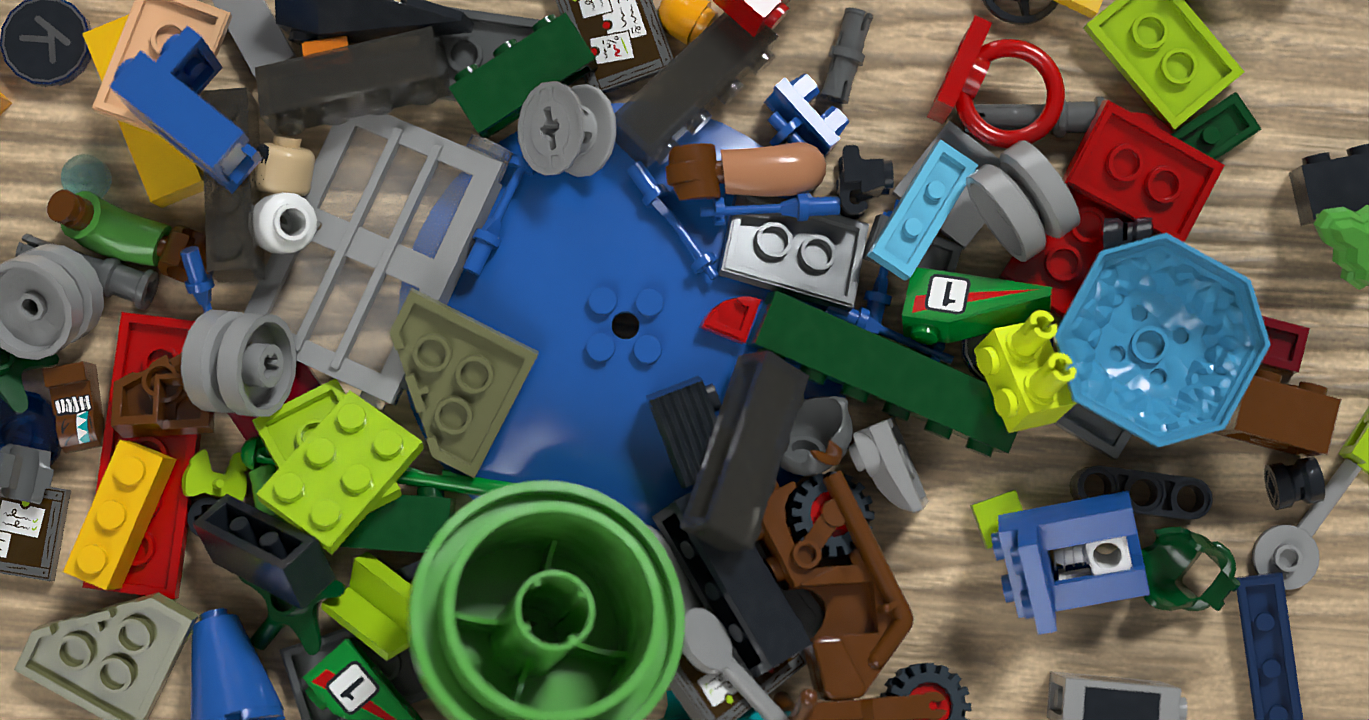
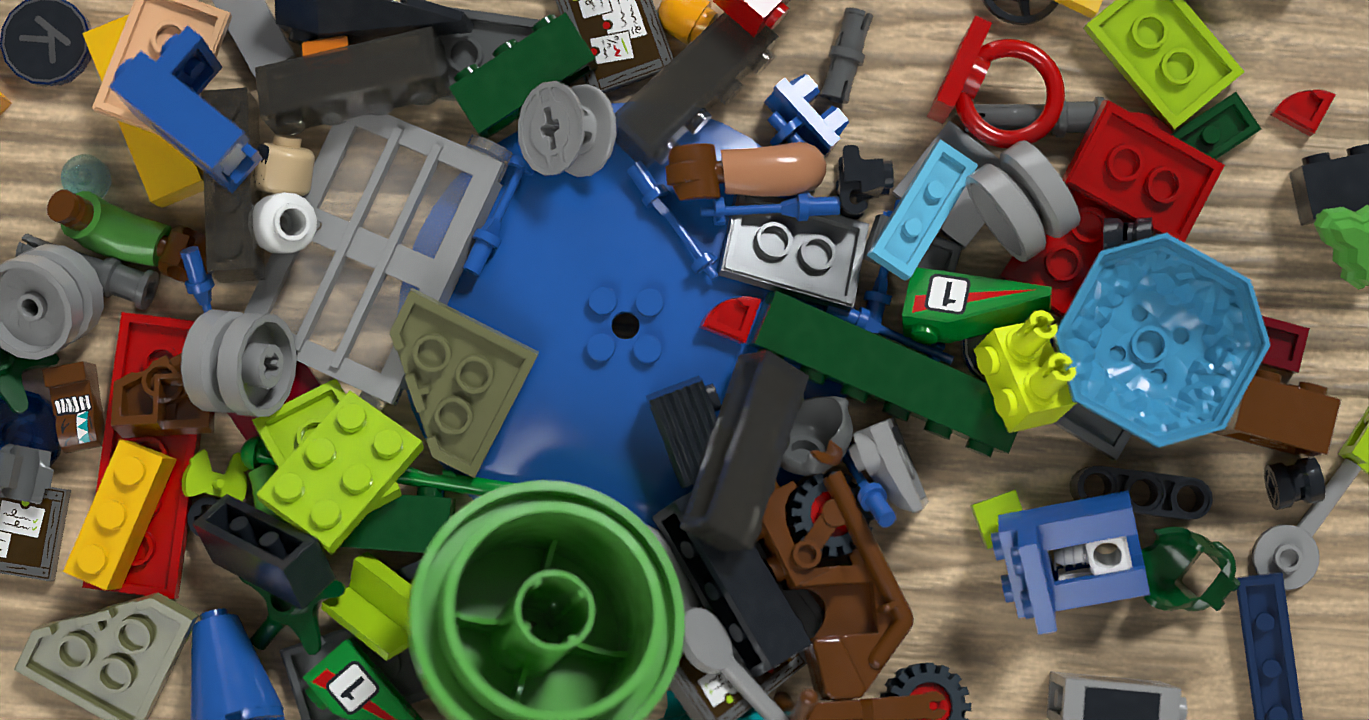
none -> blue piece [841,442,896,527]
none -> red tile [1270,89,1336,137]

